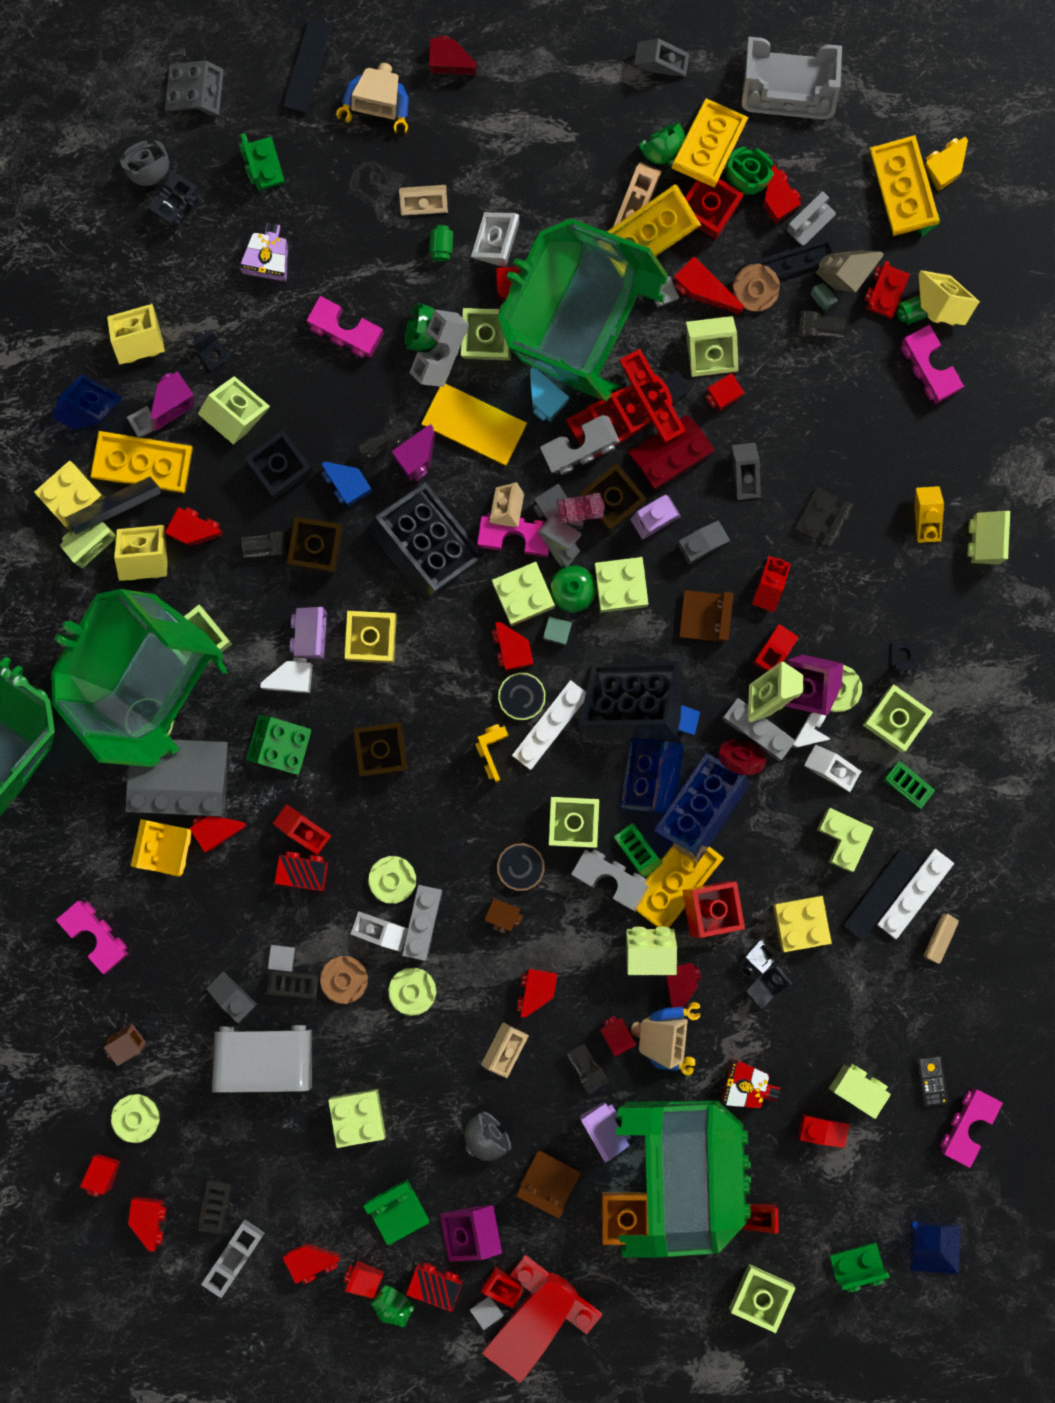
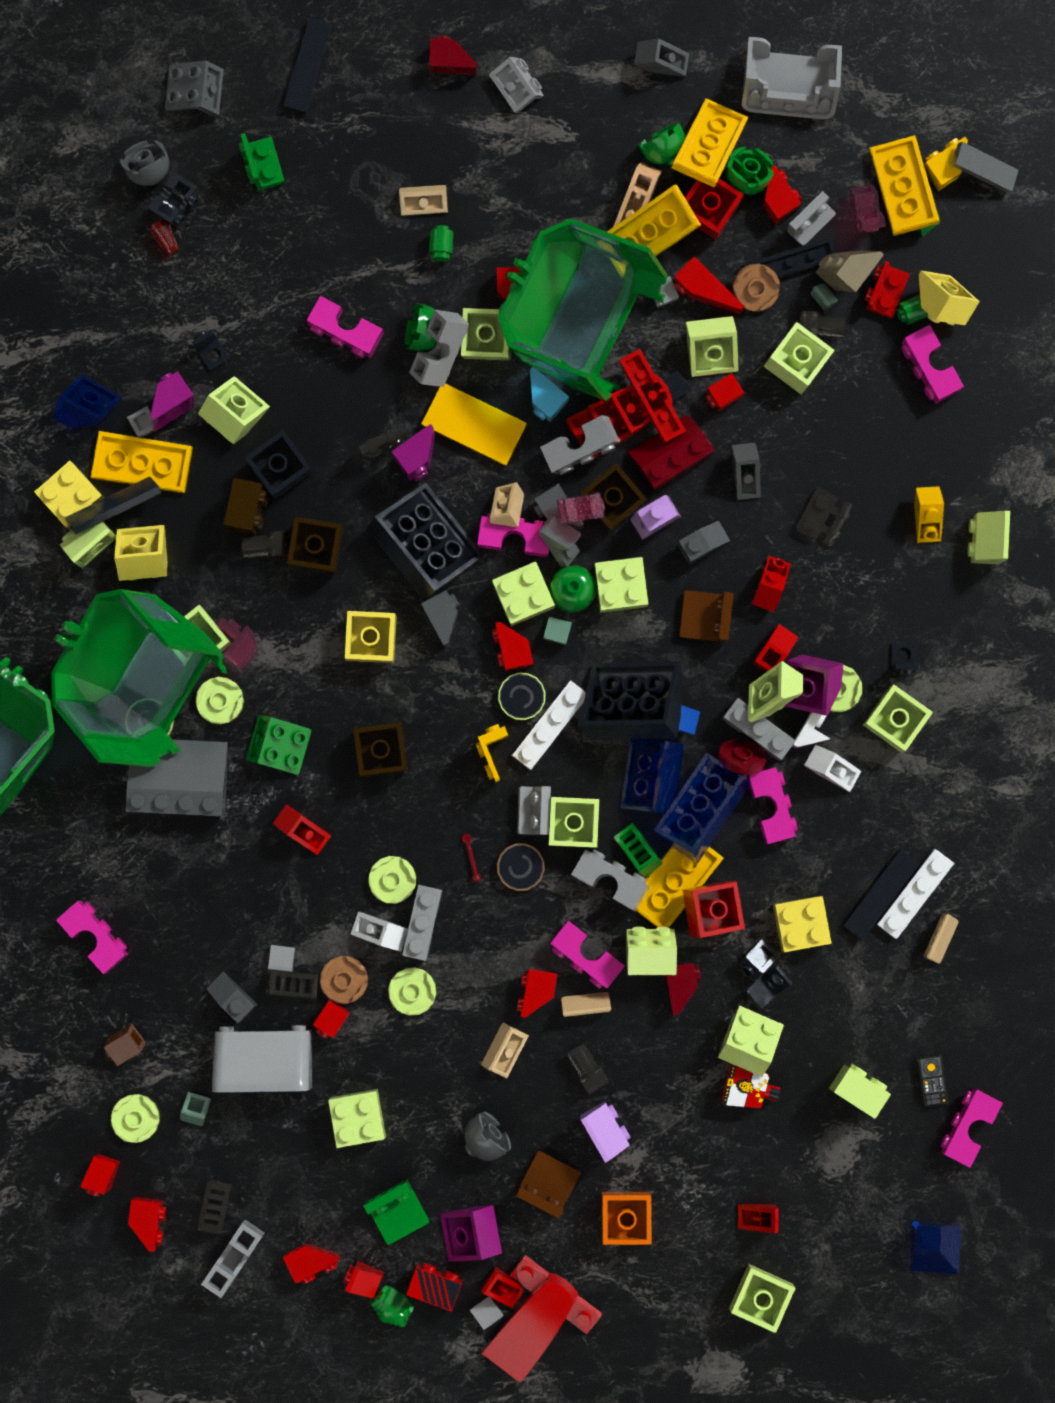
light yellow slope [107,304,165,364] -> none
yellow bracket [131,819,191,877] -> none
red slope [165,507,223,546] -> none
red slope [189,815,247,852] -> none
torso [240,223,288,282] -> none
white slope [260,658,313,693] -> none
brick [275,851,328,891] -> none
lavender slope [290,607,327,659] -> none
blue slope [321,462,372,507] -> none
tan torso [336,63,409,134] -> none
white slope [471,212,519,267] -> none
reddish brown brick [485,898,523,934] -> none
dark red slope [600,1015,636,1056] -> none
green windscreen [616,1100,751,1258] -> none
tan torso [631,1002,700,1075] -> none
red slope [797,1114,850,1148] -> none
yellowish green brick [817,808,874,872] -> none
green bracket [829,1242,889,1292] -> none
green slope [883,761,935,809] -> none
none -> clear red cone [148,219,179,256]
none -> sand green slope [180,1092,211,1126]
none -> yellowish green tile [196,677,244,725]
none -> clear pink brick [217,618,258,672]
none -> dark brown brick [223,478,269,537]
none -> red brick [313,1000,350,1039]
none -> dark grey slope [421,590,460,647]
none -> dark red hinge [462,834,481,883]
none -> light grey bracket [489,57,544,113]
none -> light grey bracket [517,786,551,835]
none -> dark pink arch [551,921,625,989]
none -> tan slope [561,992,611,1017]
none -> yellowish green brick [718,1006,784,1077]
none -> dark pink arch [747,767,798,844]
none -> yellowish green slope [764,322,834,394]
none -> clear pink brick [850,184,885,232]
none -> dark grey tile [951,142,1019,193]

